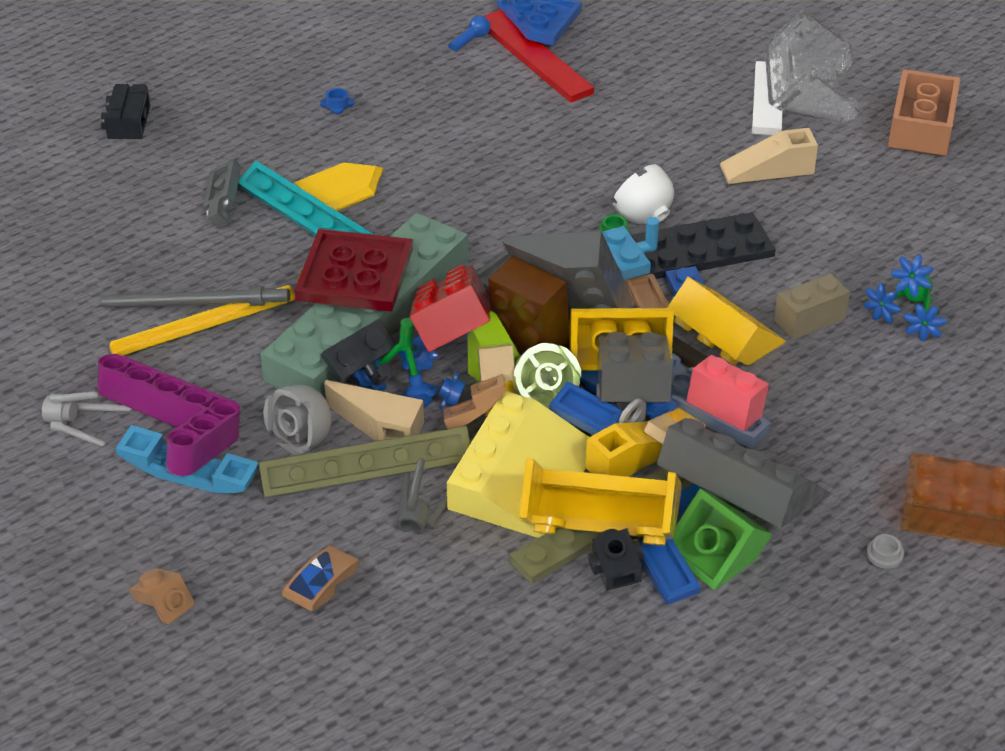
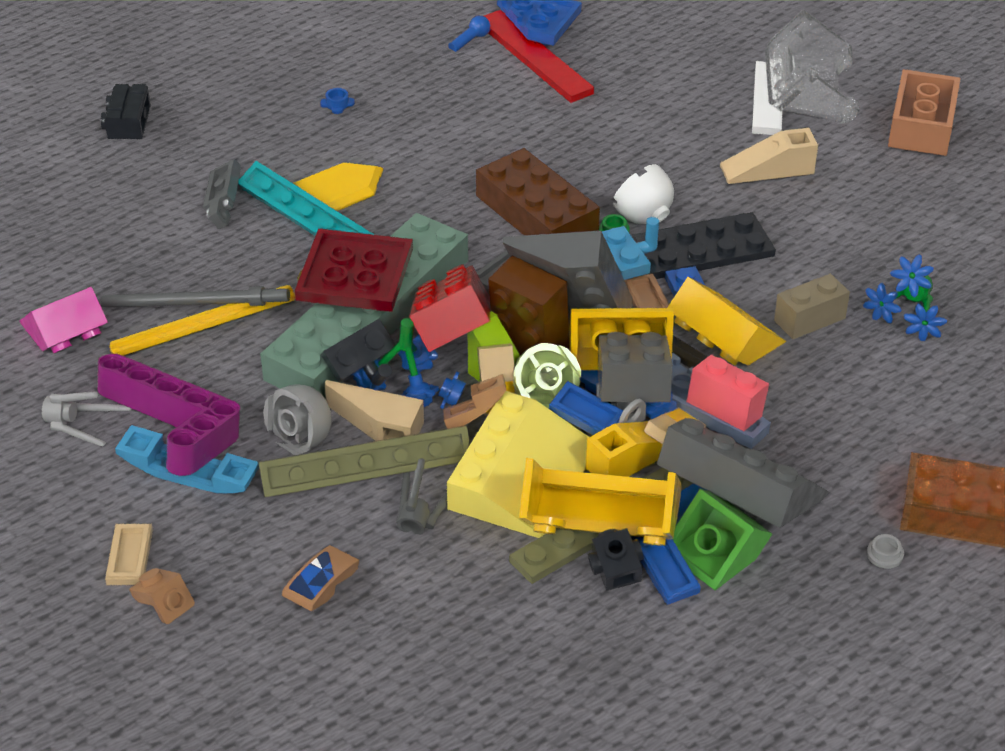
none -> slope [19,287,108,354]
none -> tan tile [105,524,153,585]
none -> reddish brown brick [476,148,600,235]

